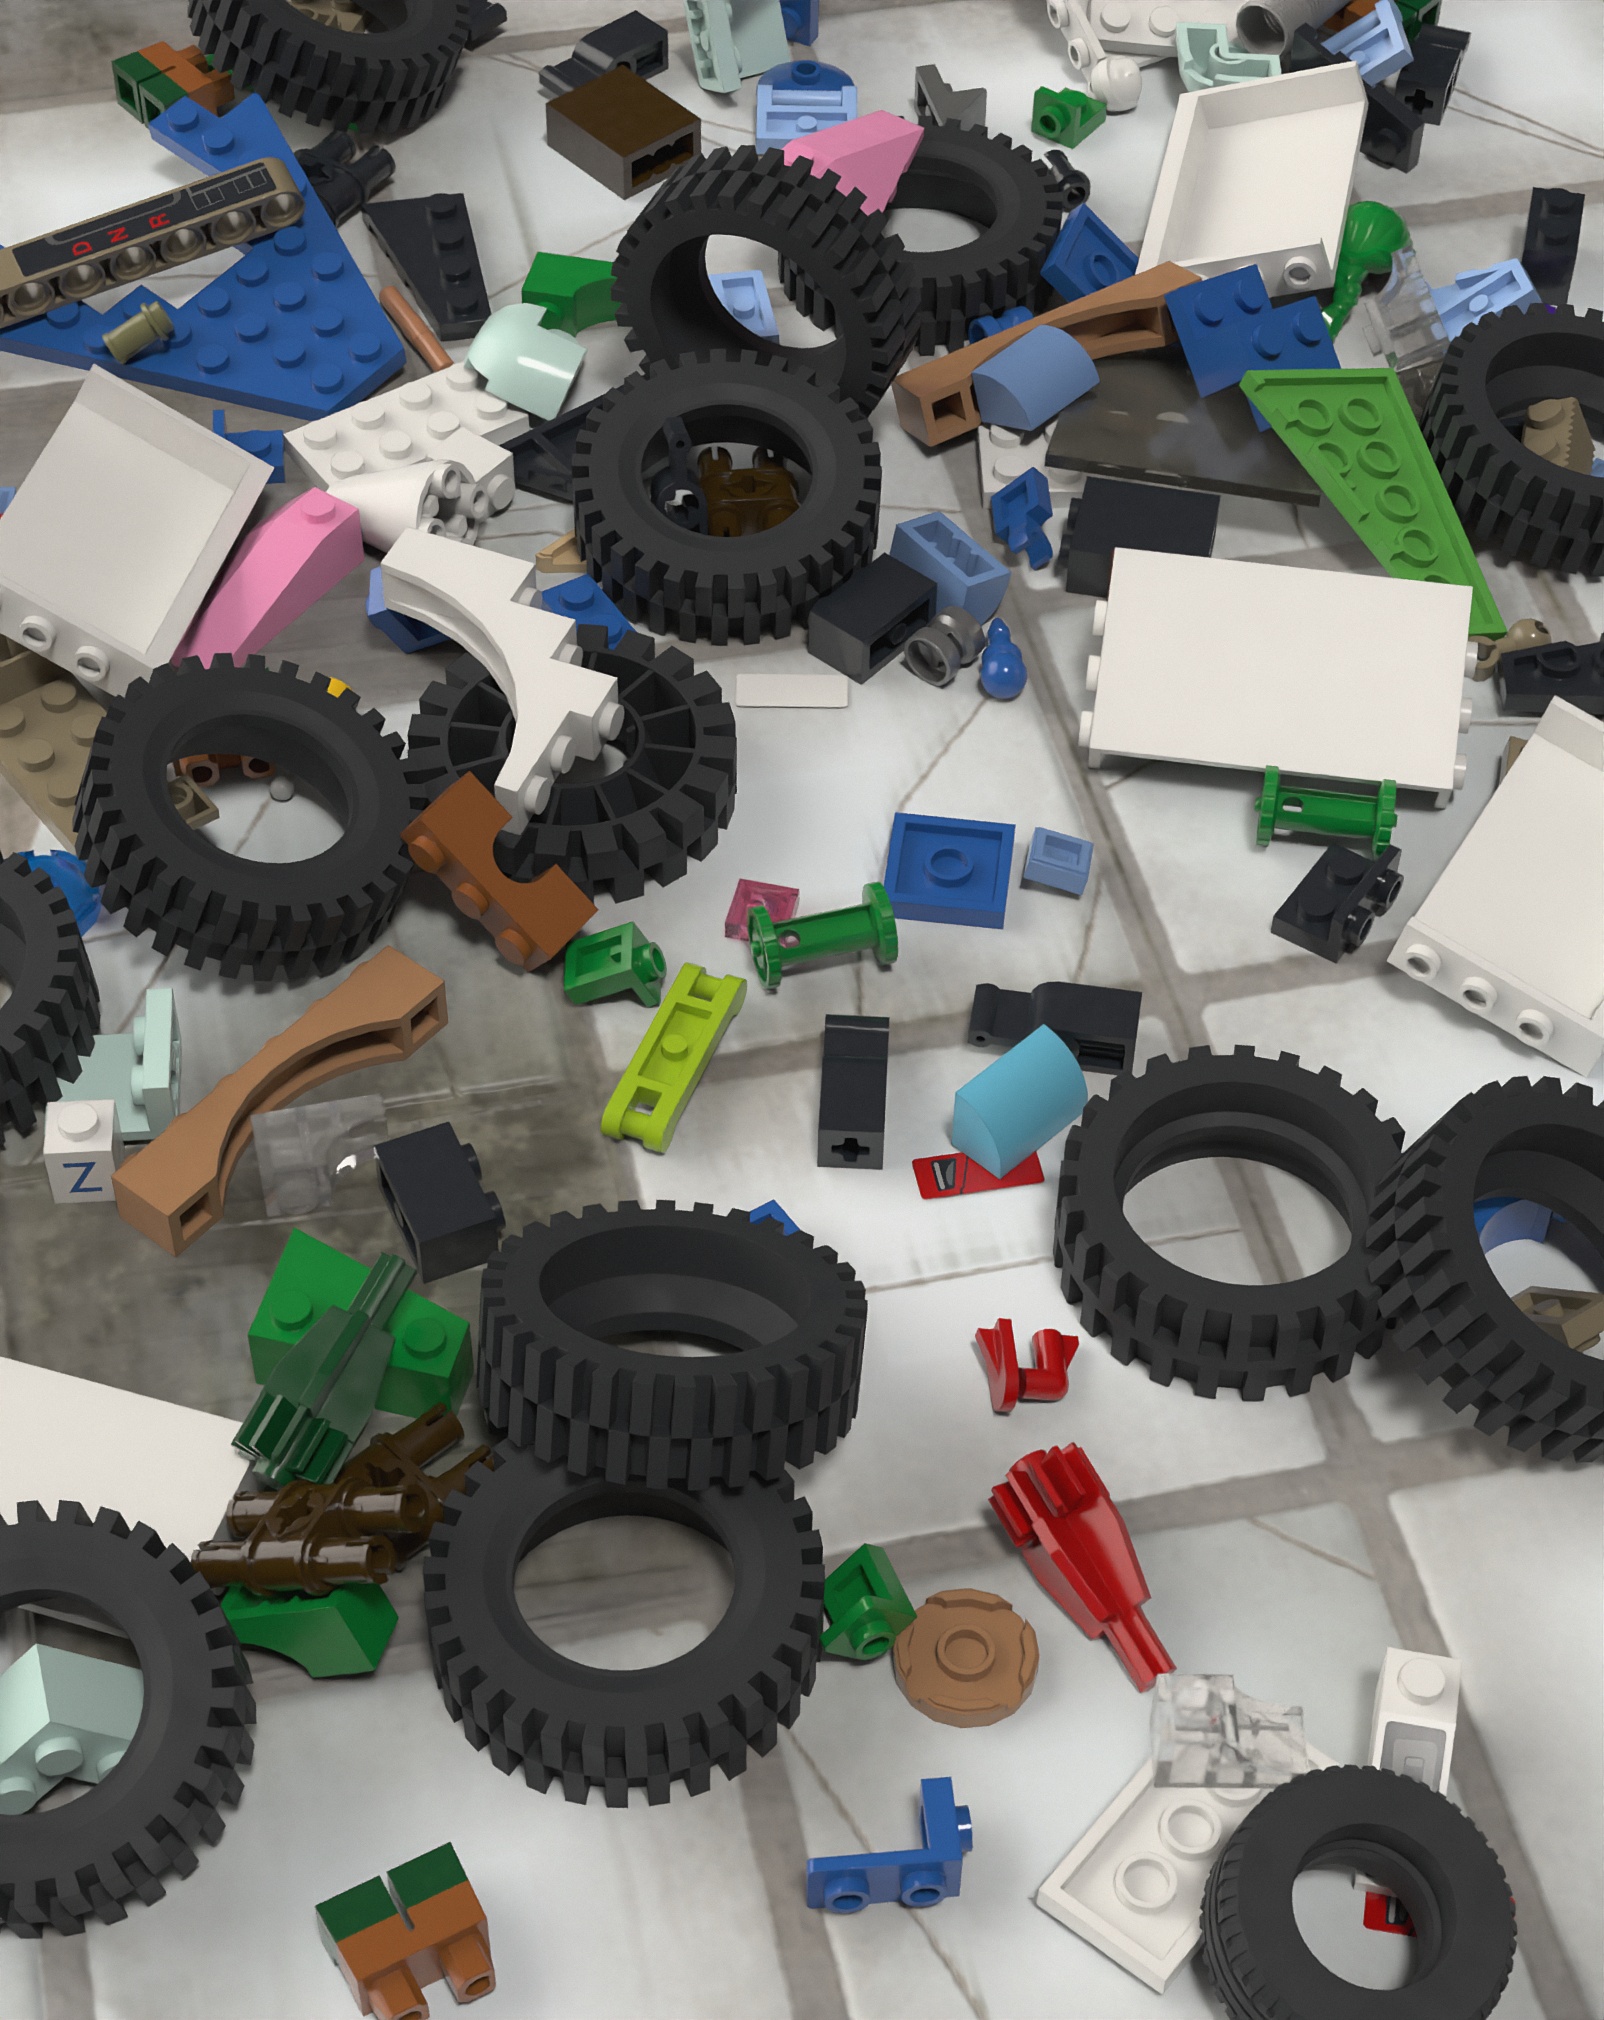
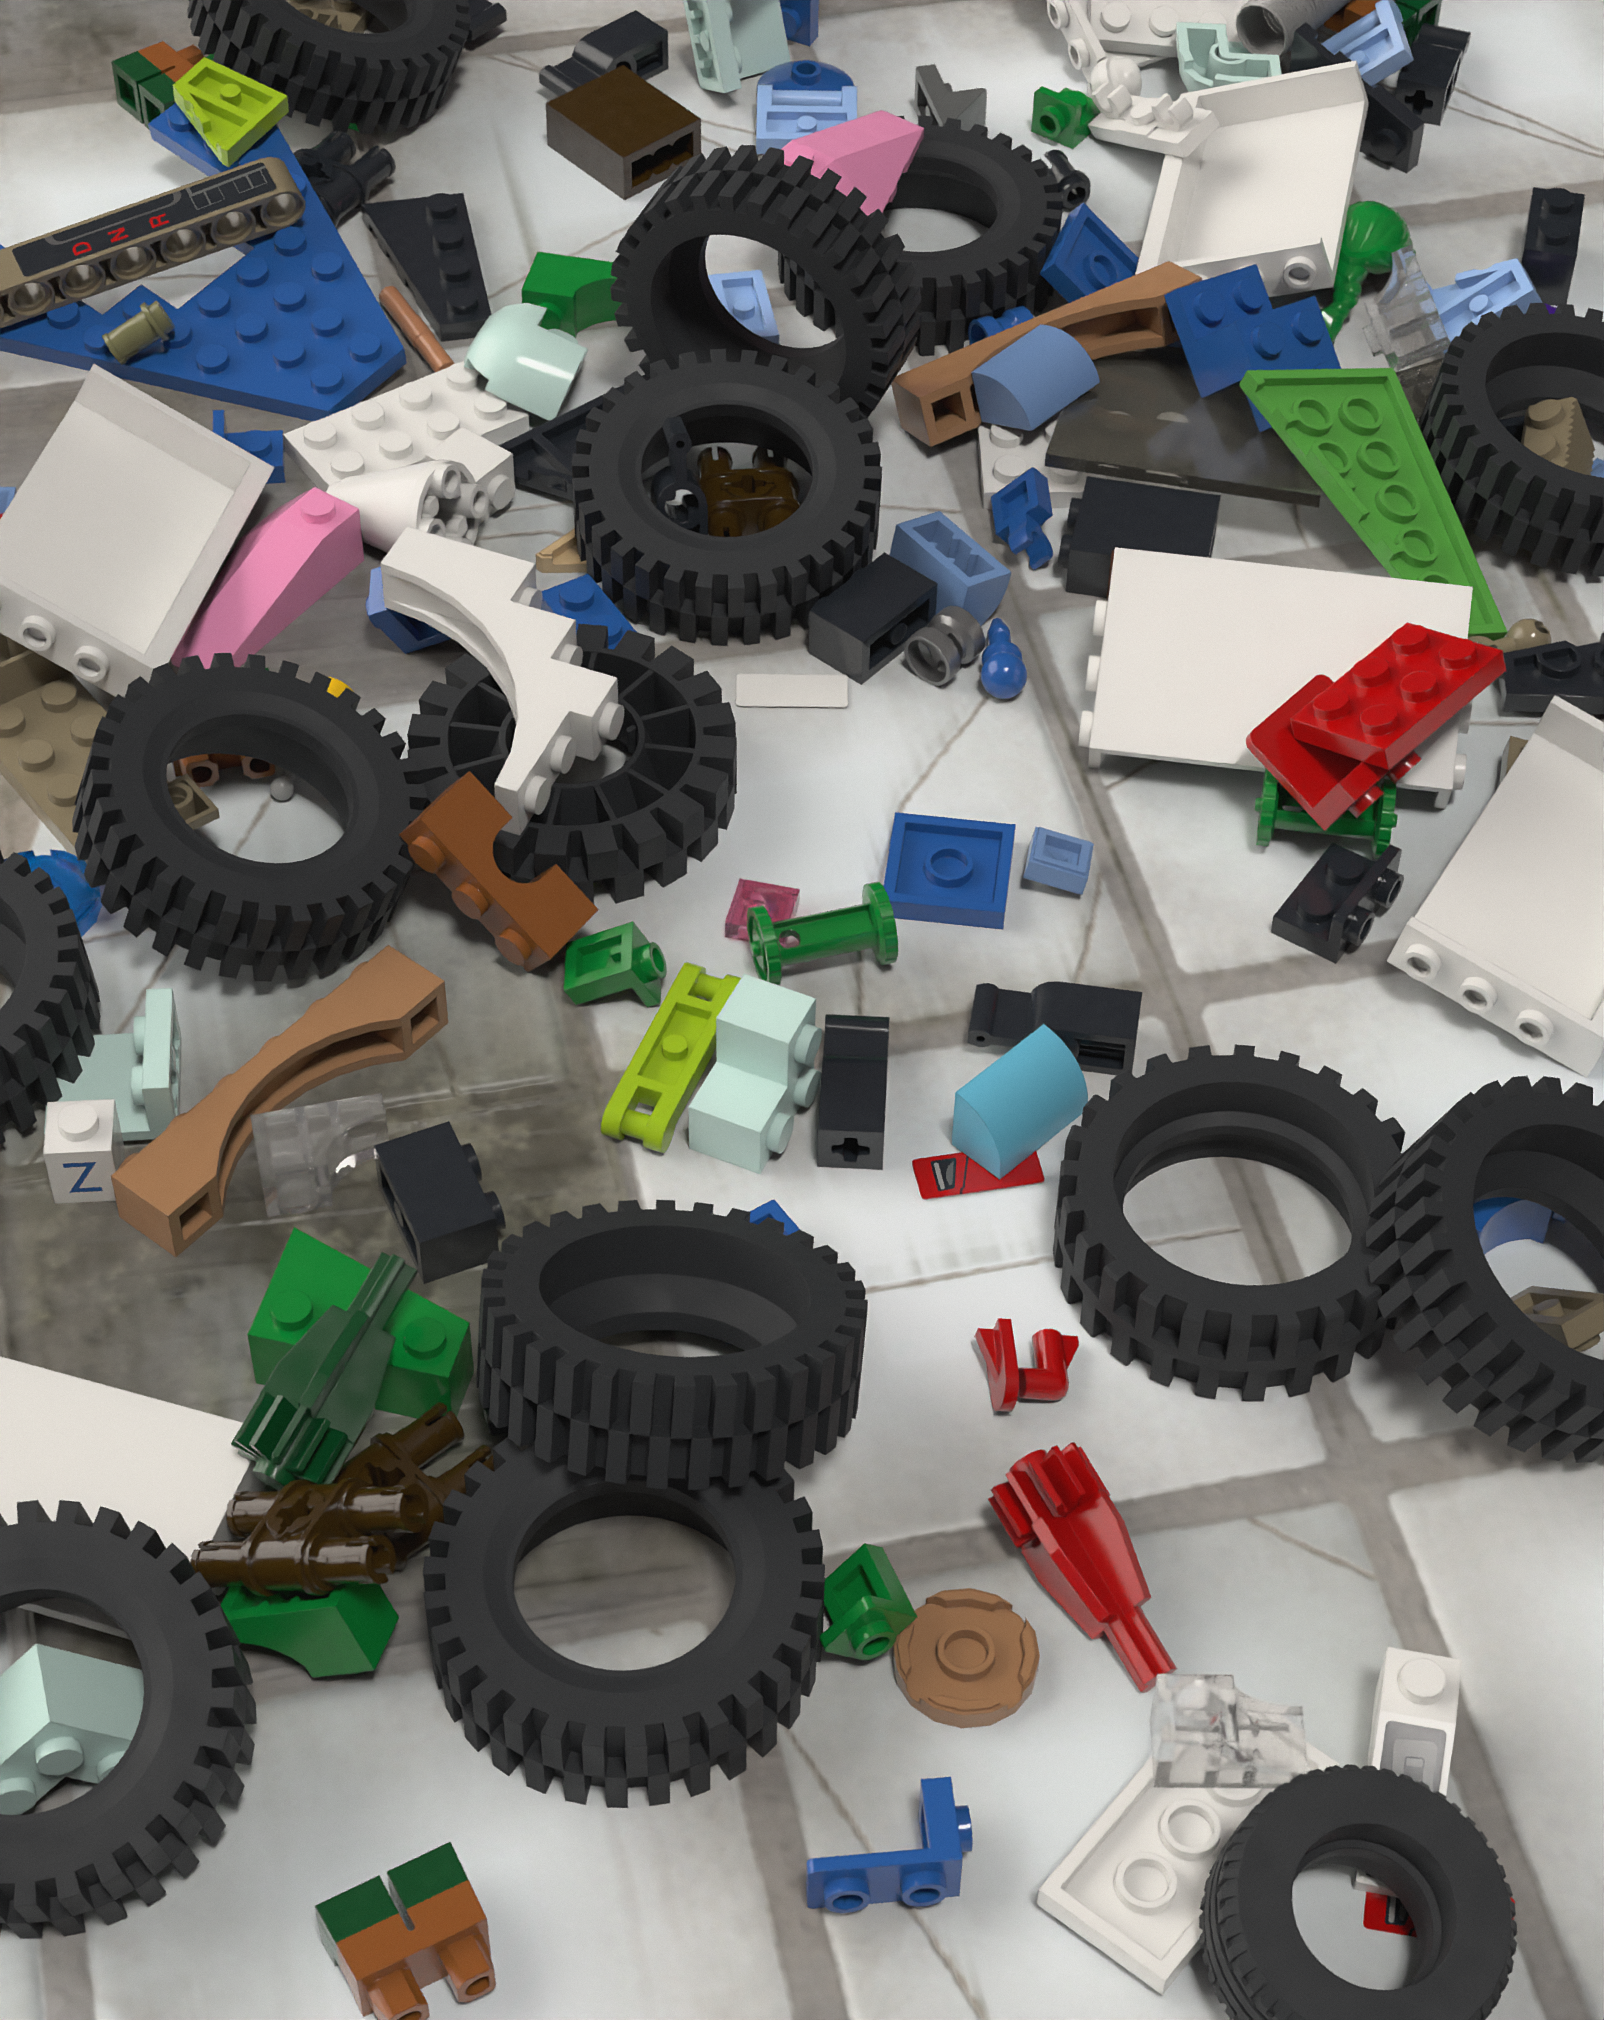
none -> lime wing [173,57,289,167]
none -> light aqua brick [688,974,822,1174]
none -> white plate [1088,82,1220,158]
none -> red bracket [1246,674,1422,831]
none -> red plate [1290,622,1506,770]

